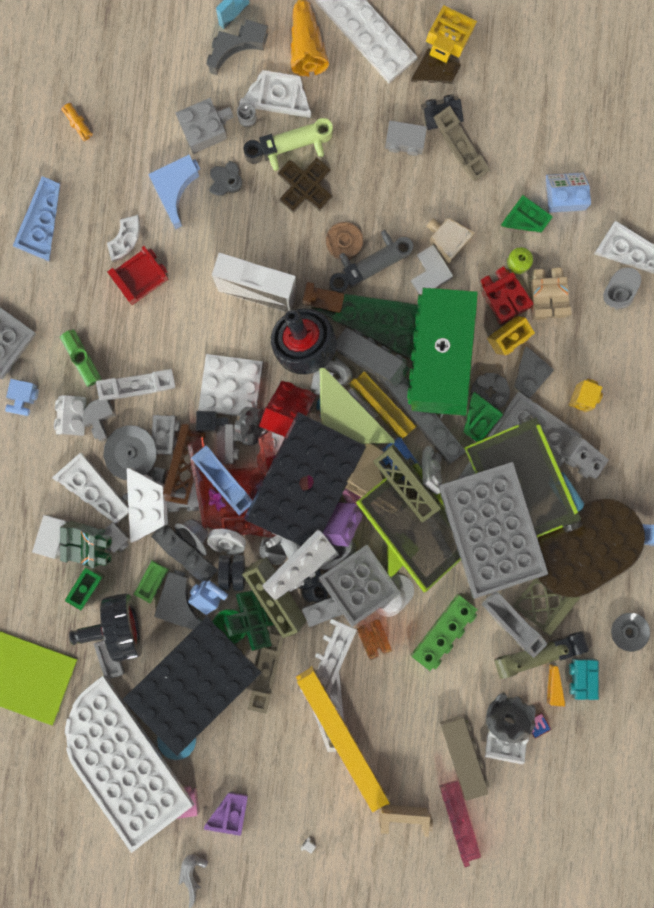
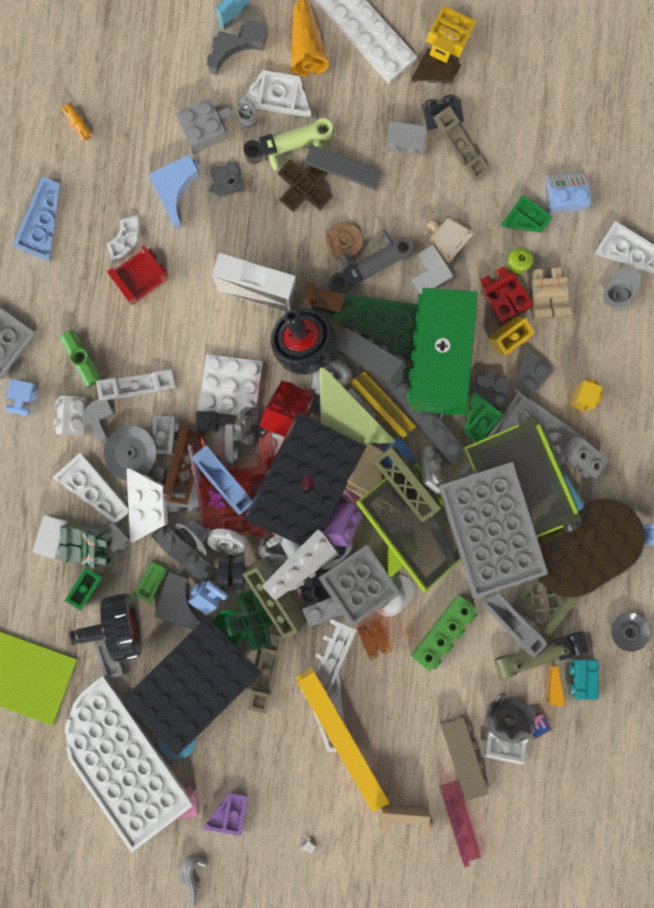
none -> dark grey tile [304,144,381,190]

